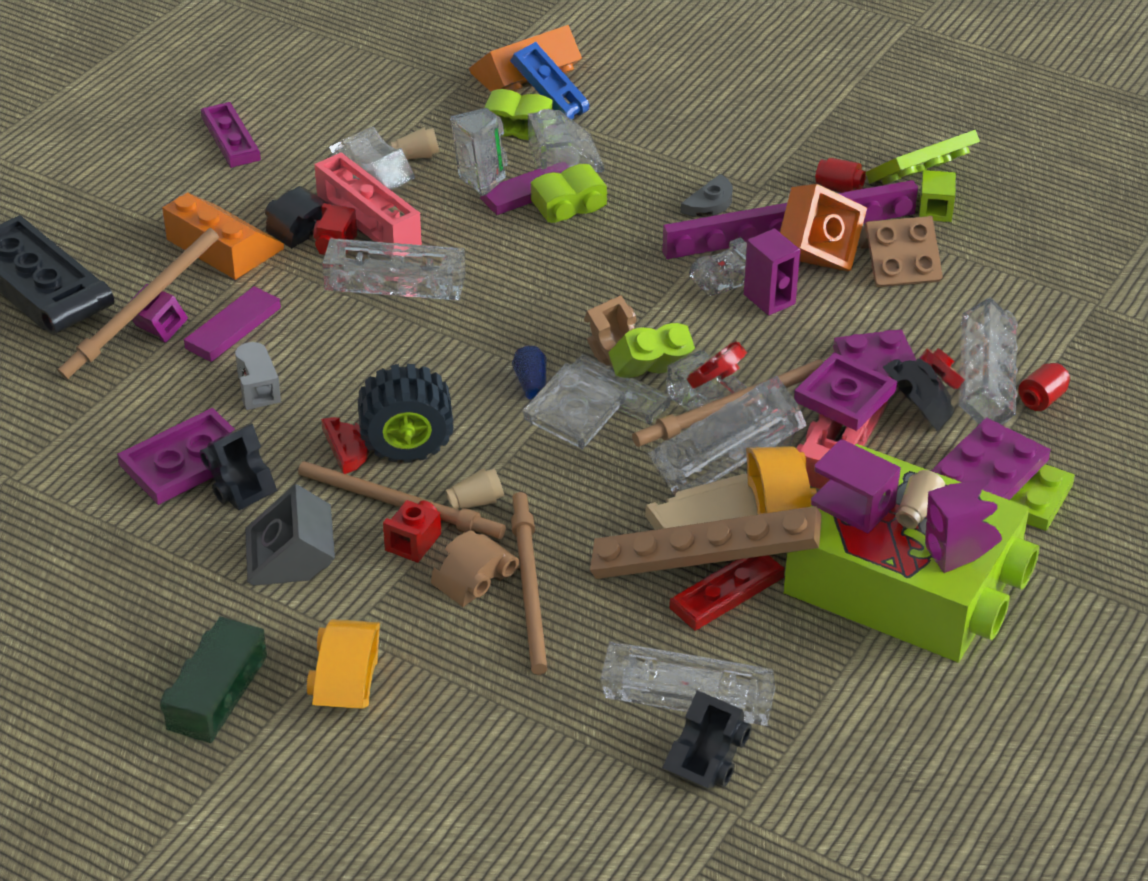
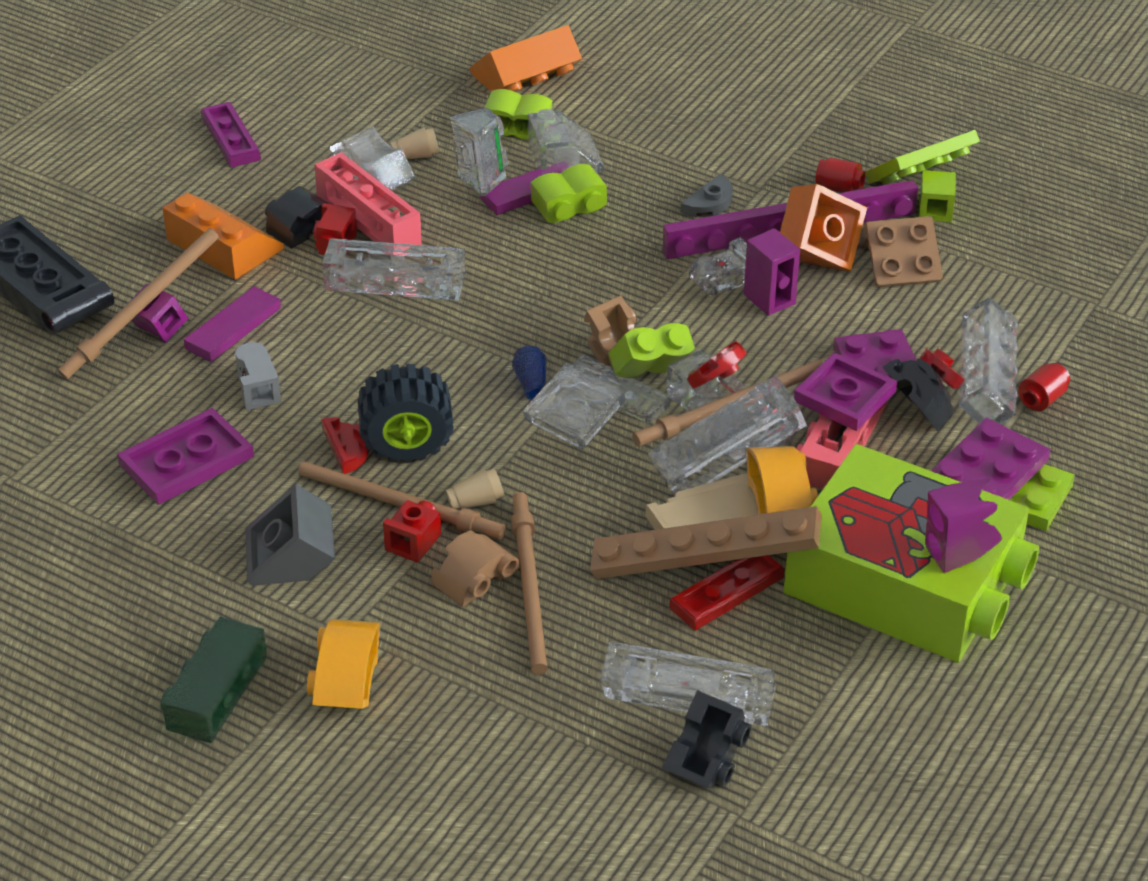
black cylinder [199,423,278,510] -> none
blue plate [510,42,589,124] -> none
magenta piece [811,440,901,533] -> none
tan cone [896,470,945,529] -> none

